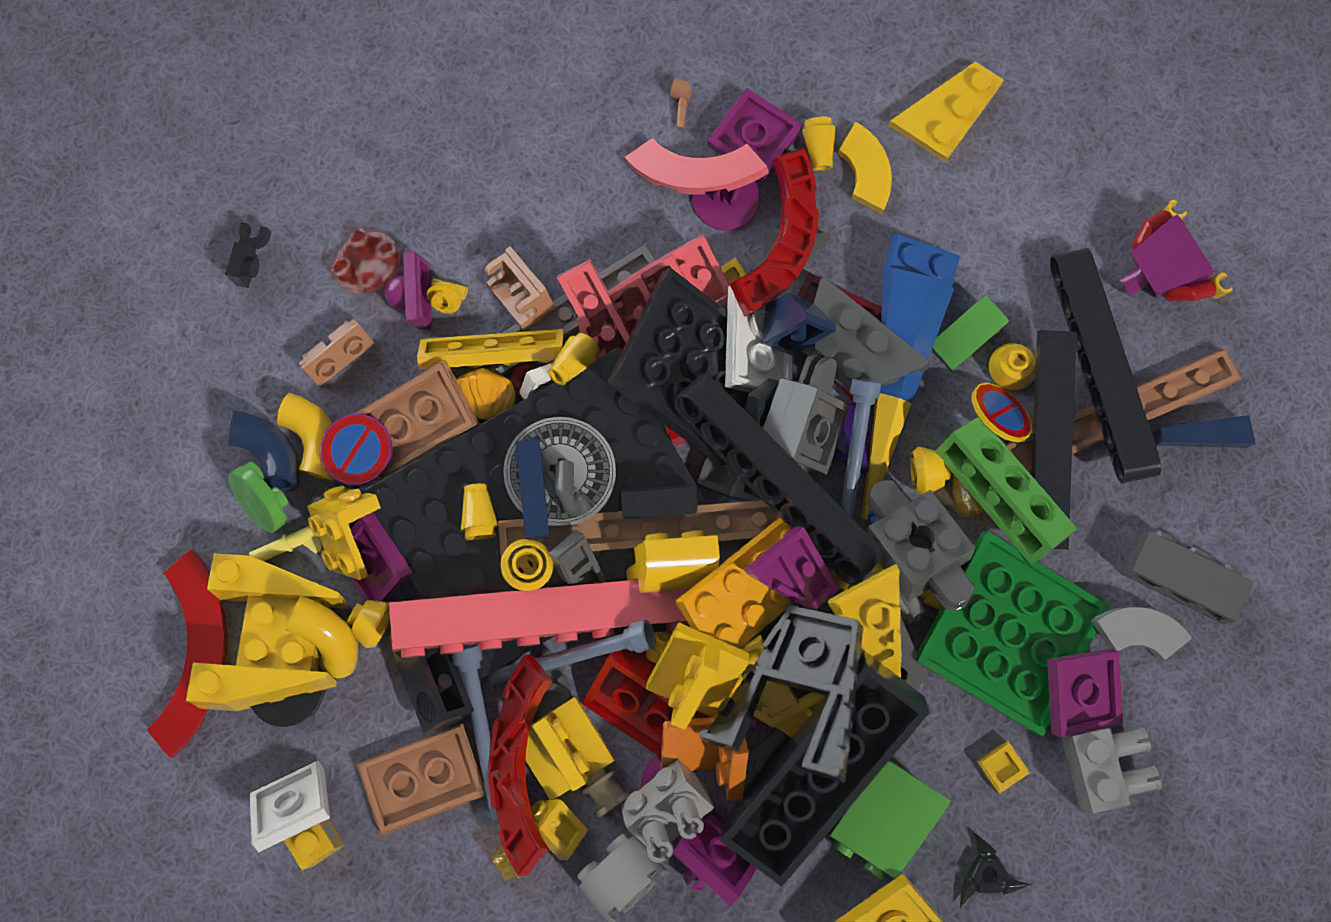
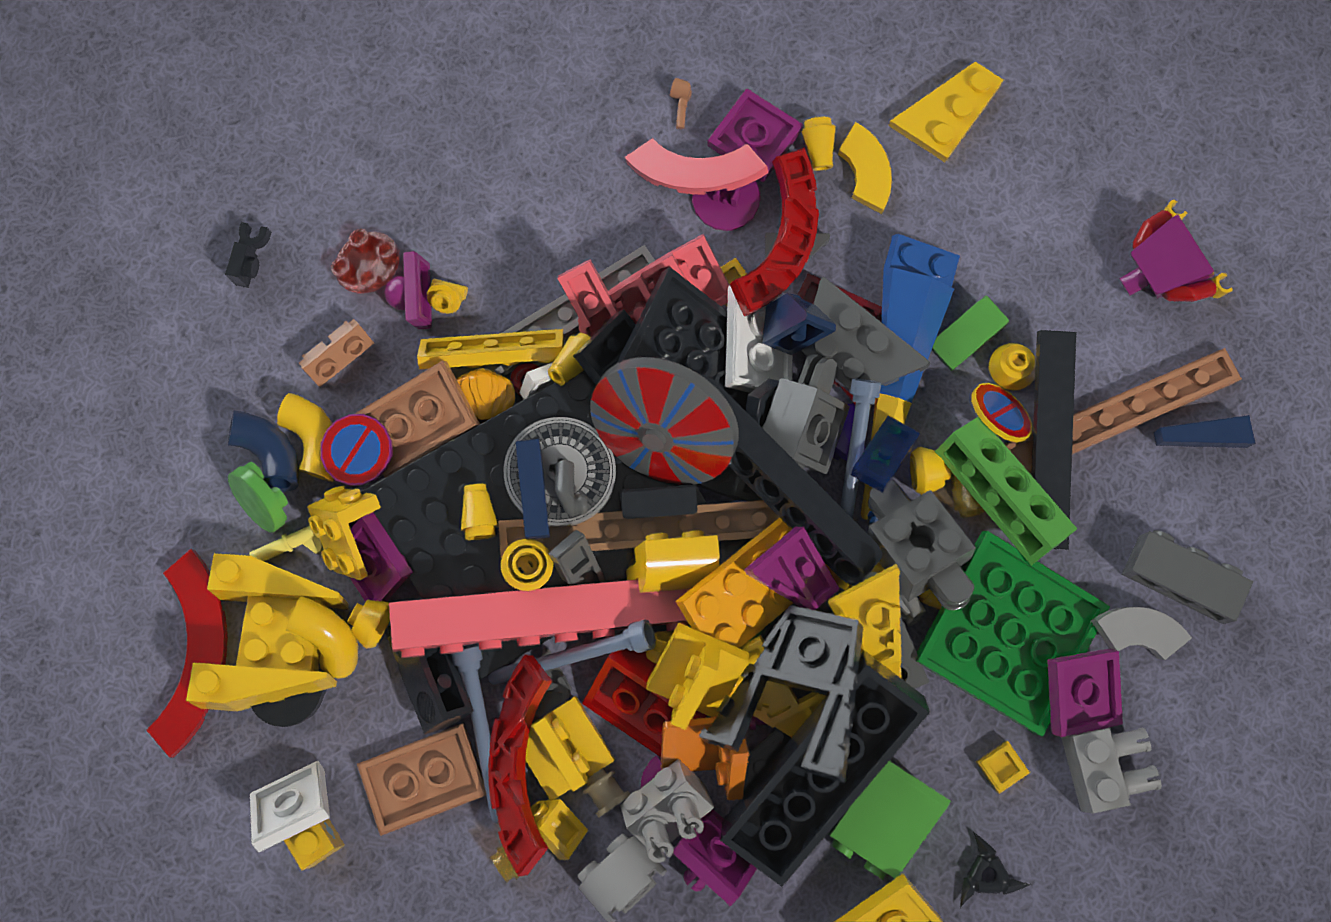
nougat hinge [484,246,556,331] -> none
black beam [1050,248,1161,484] -> none
none -> black plate [573,309,636,384]
none -> dish [590,357,739,485]
none -> clear blue plate [851,416,920,493]

